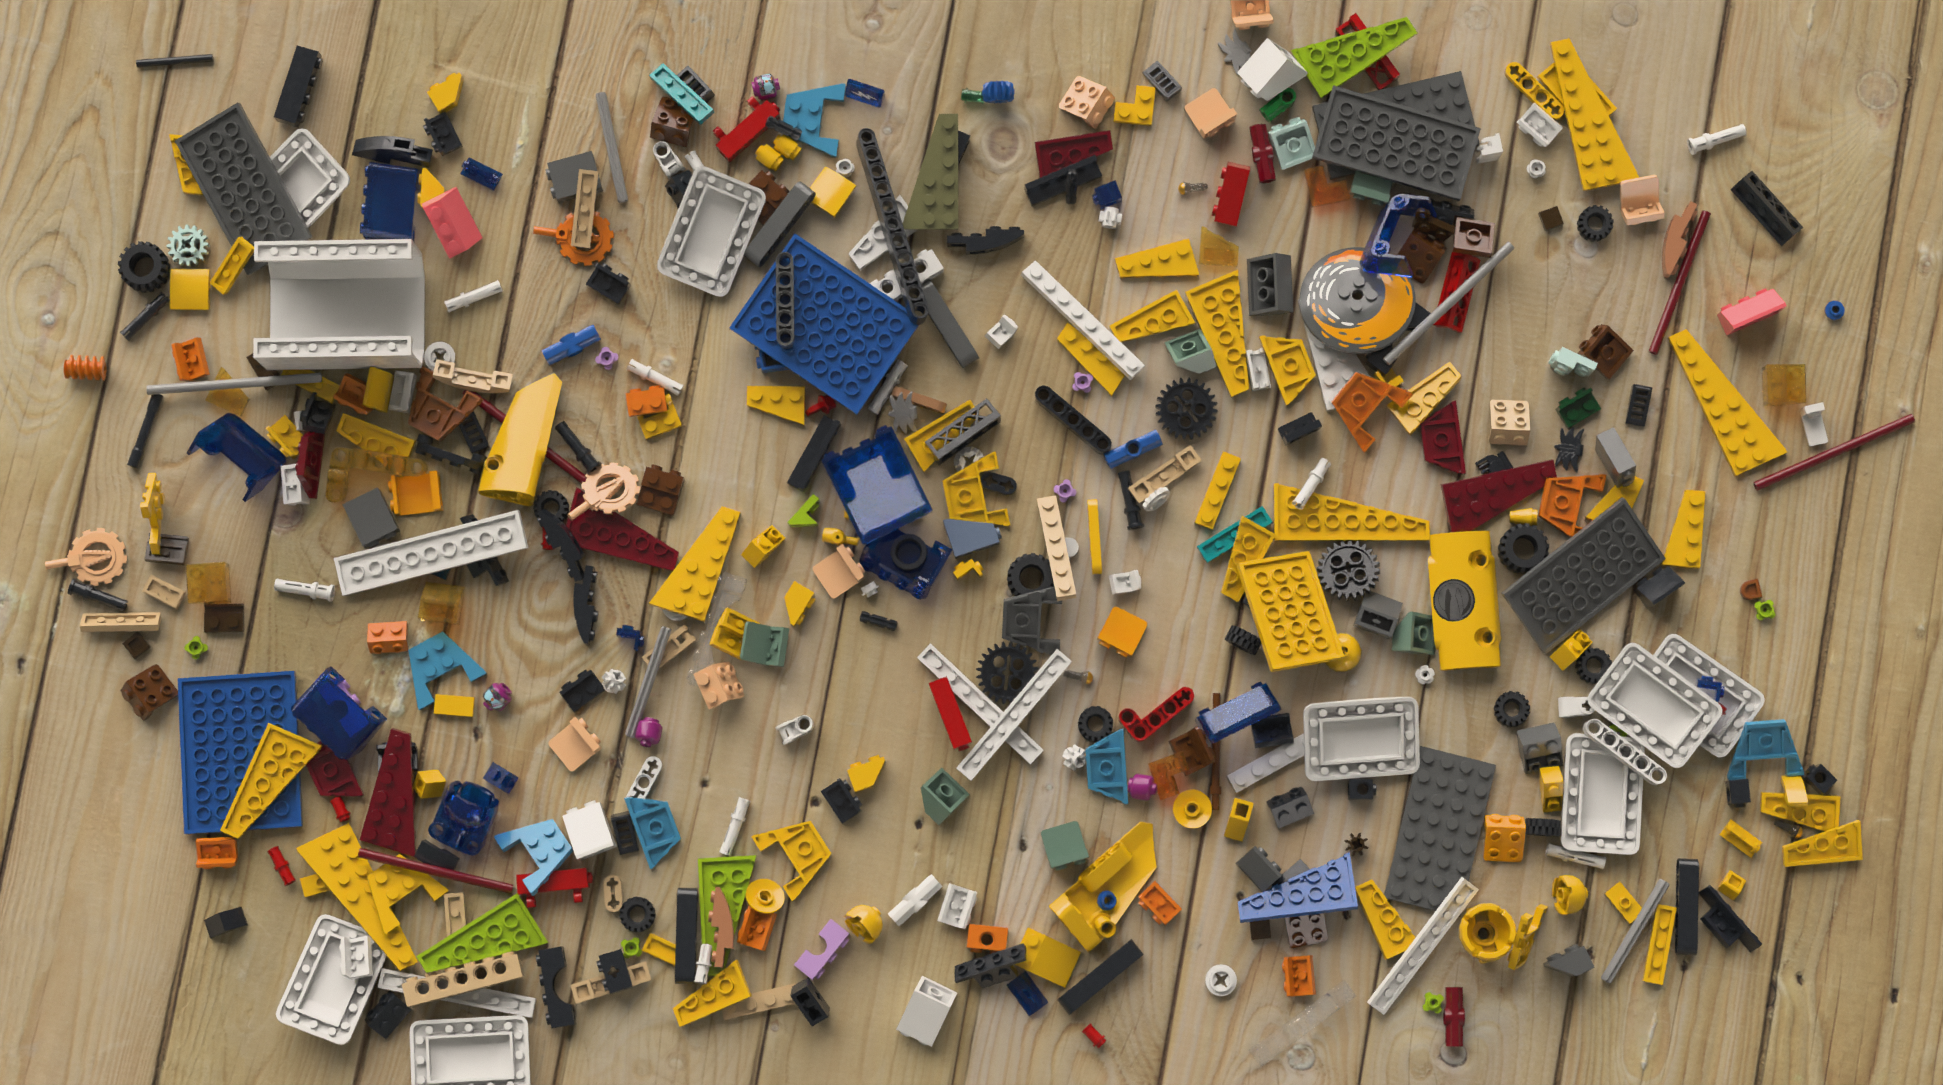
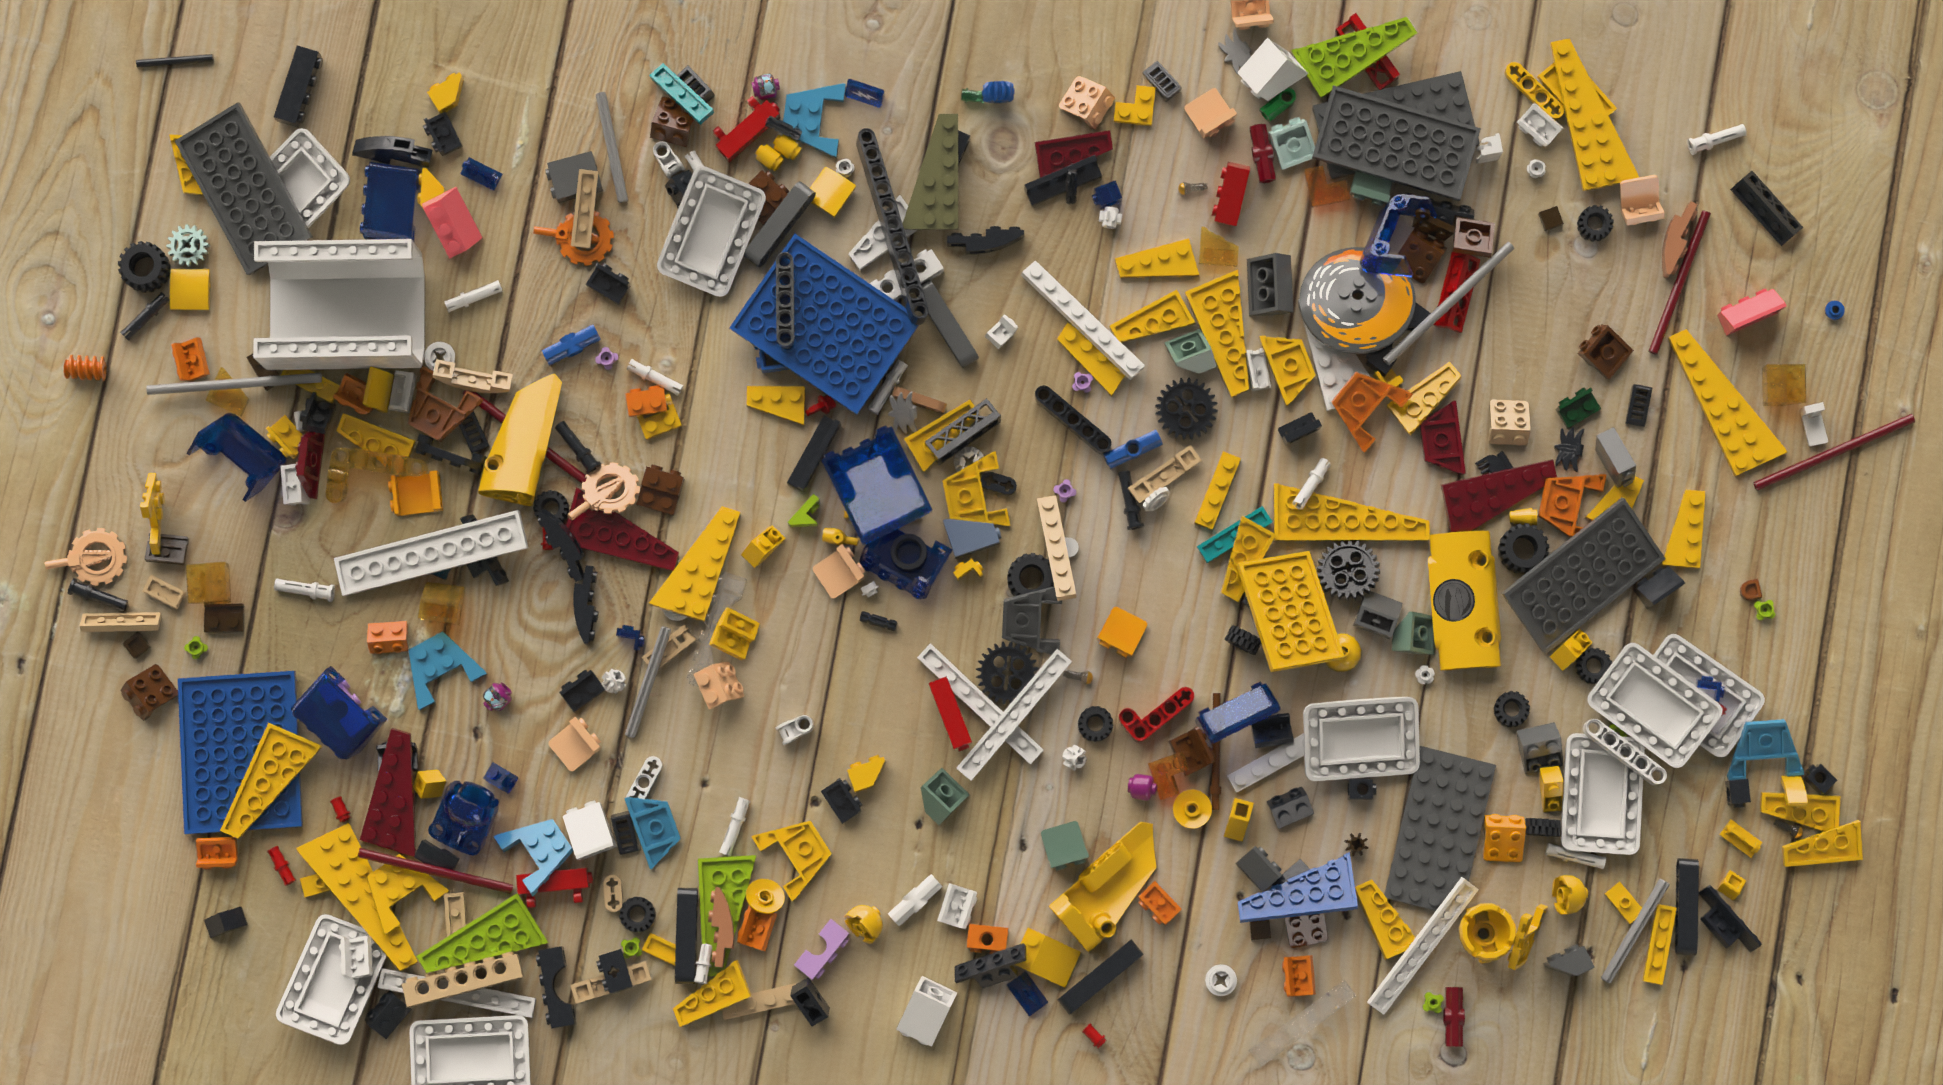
black piece [127,394,163,468] -> none
yellow plate [210,237,254,295] -> none
dark red wing [306,727,364,796] -> none
dark grey brick [343,487,400,549] -> none
yellow tile [434,694,475,717] -> none
magenta head [635,717,663,748] -> none
sand green bracket [740,622,790,667] -> none
yellow slope [784,581,816,628] -> none
dark azure wing [1086,729,1128,804] -> none
yellow beam [1087,499,1102,575] -> none
blue plate [1097,891,1116,910] -> none
white bracket [1109,570,1141,595] -> none
light aqua plate [1548,347,1598,377] -> none
white piece [1558,697,1595,718] -> none

